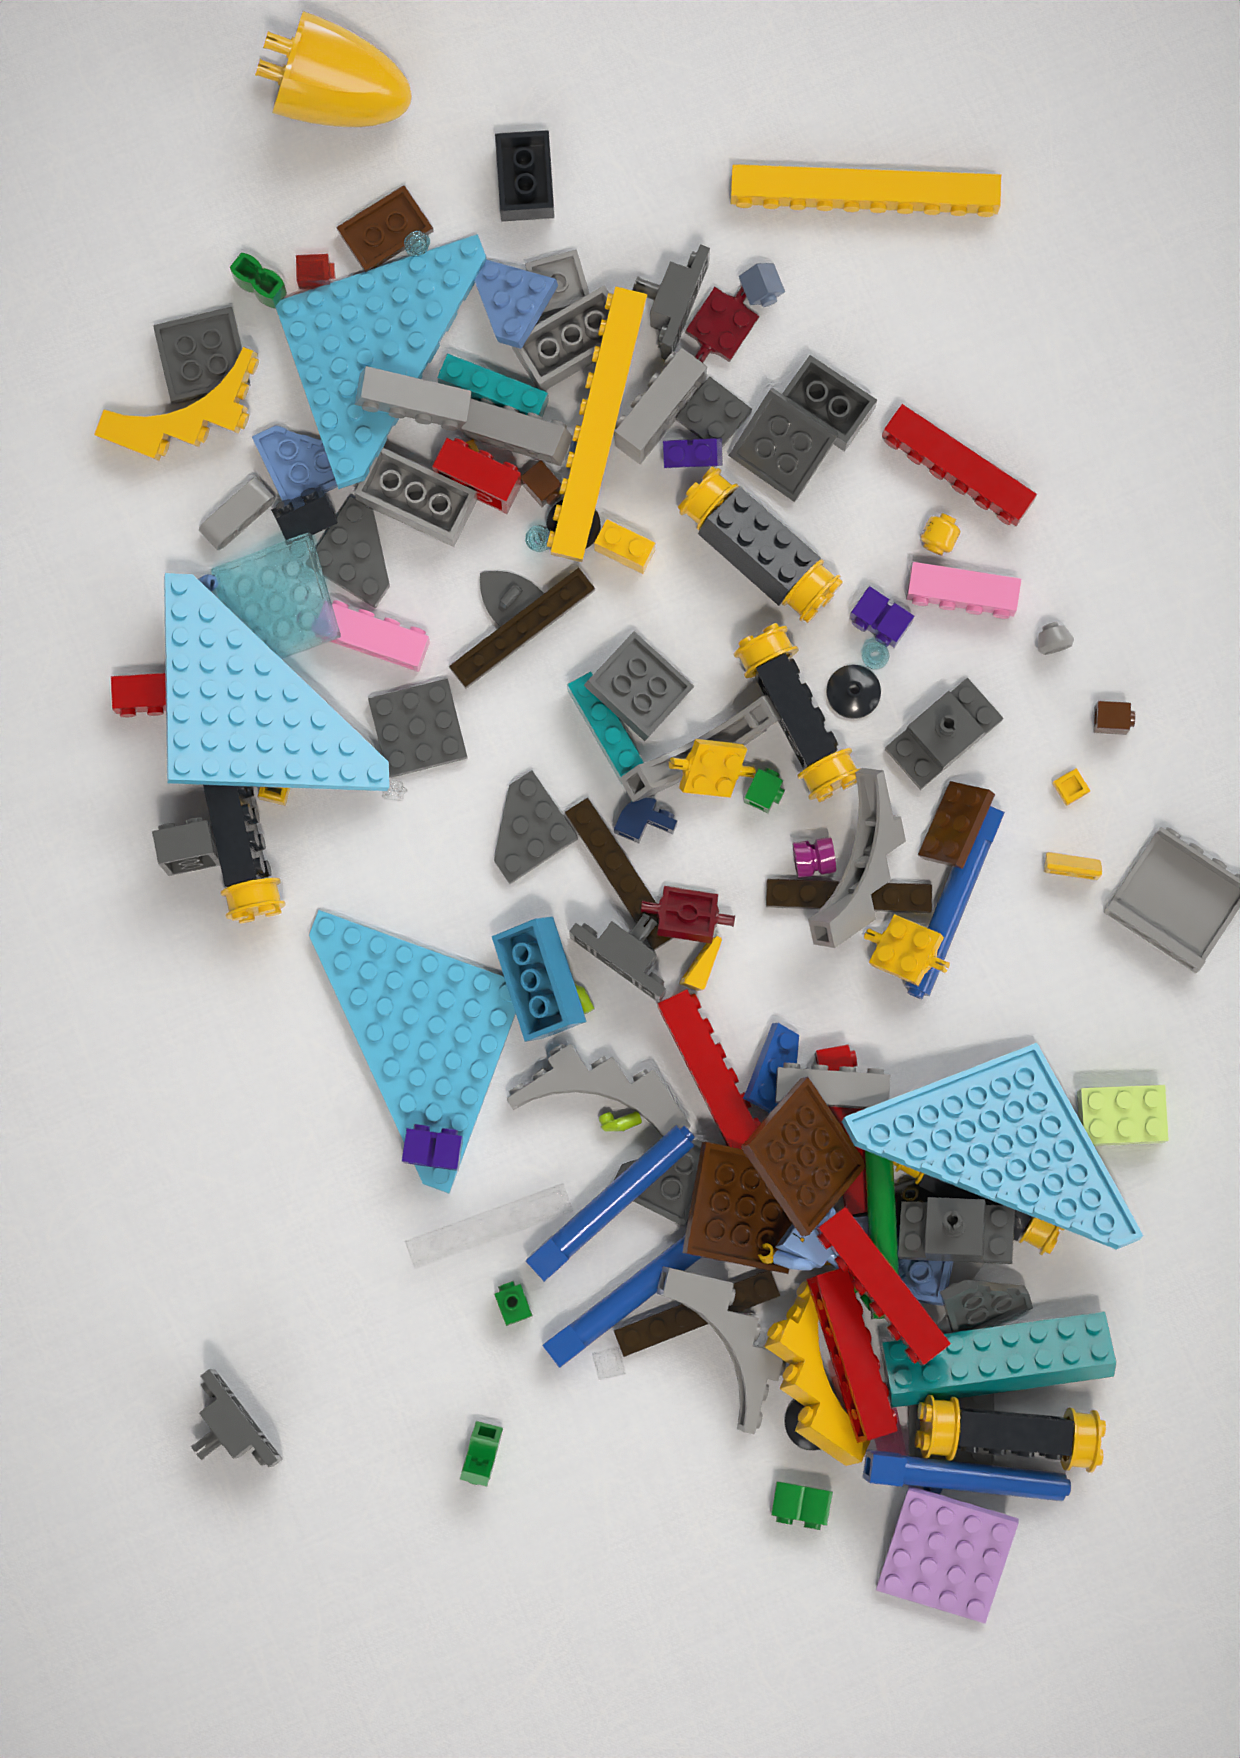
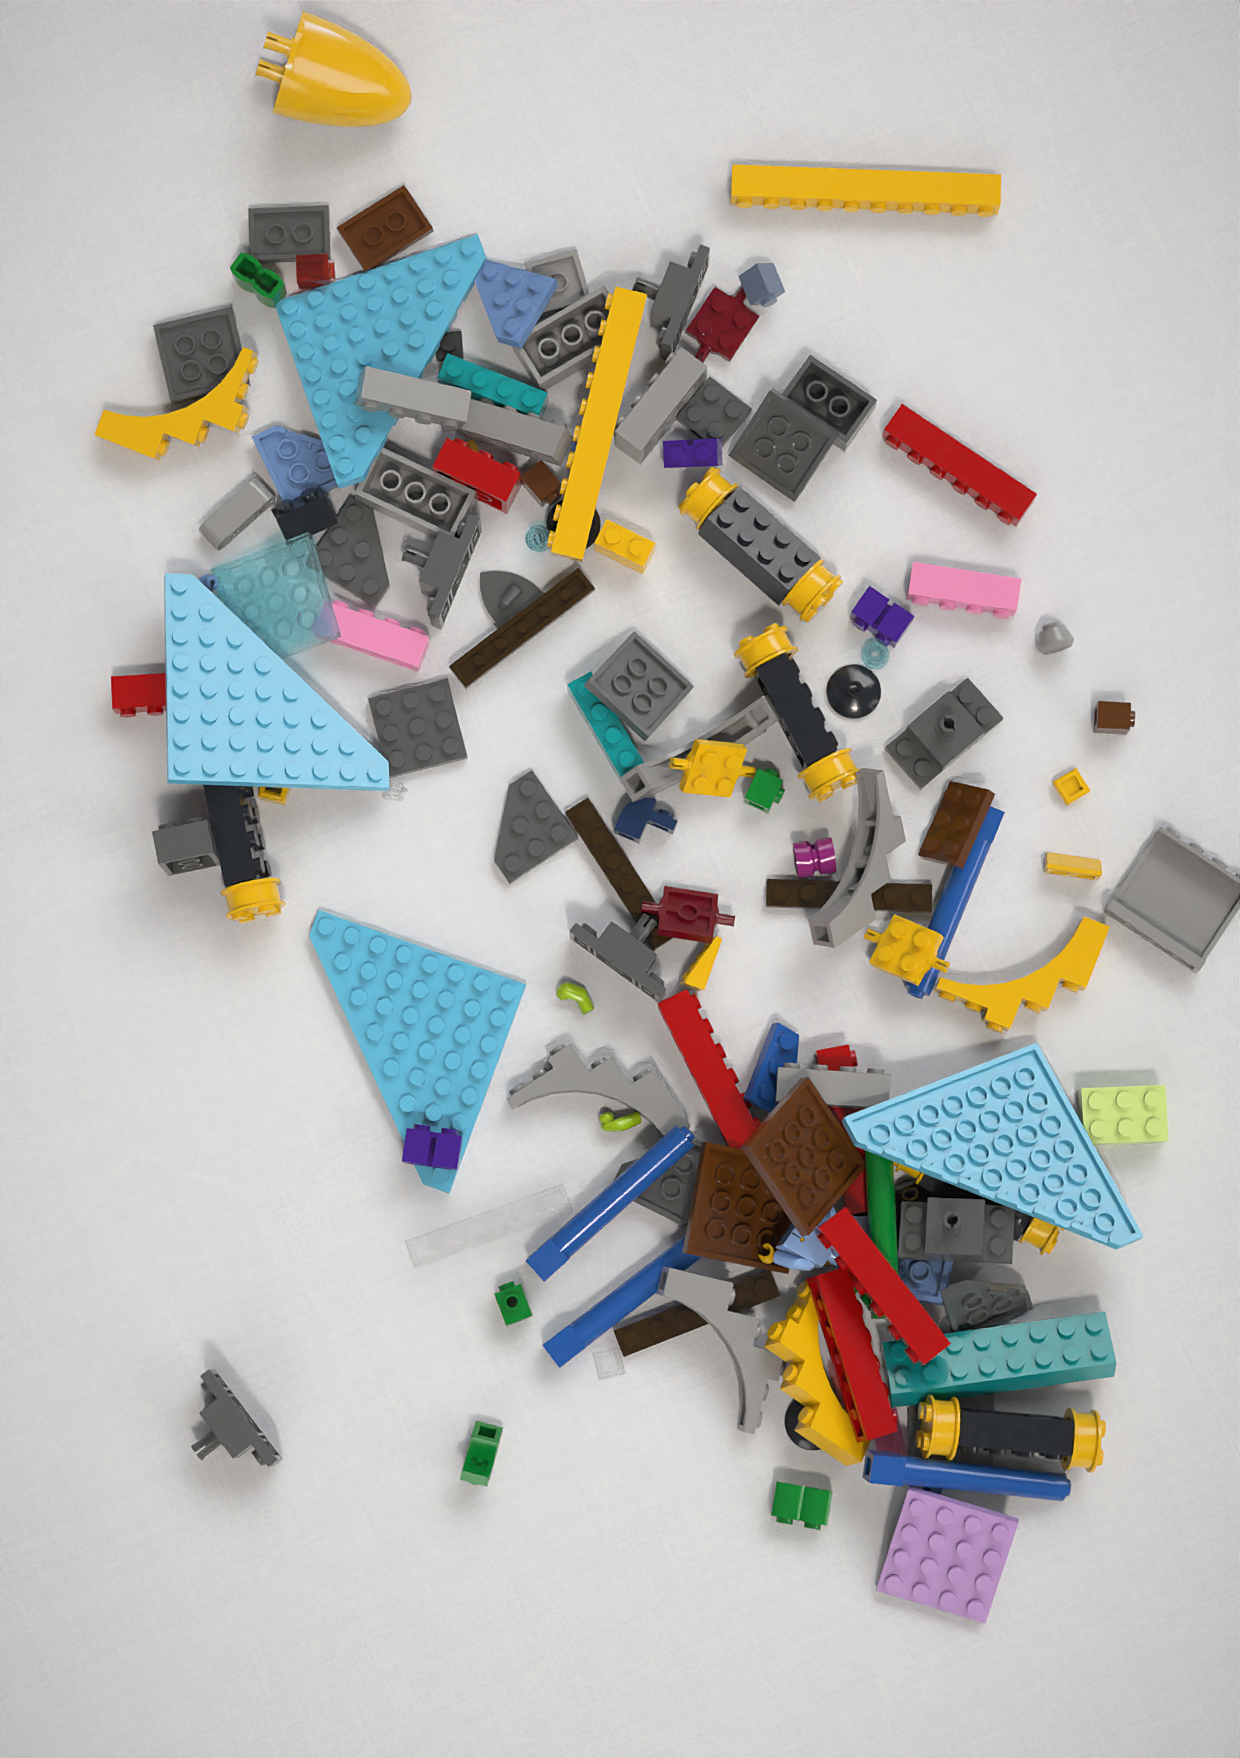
clear light blue plate [404,231,430,256] -> none
dark azure brick [491,917,587,1042] -> none
black brick [495,130,555,222] -> none
yellow head [920,513,961,556] -> none
none -> dark grey plate [248,205,331,263]
none -> dark grey brick [402,514,482,630]
none -> pearl dark grey plate [436,331,464,362]
none -> yellow arch [934,916,1110,1033]

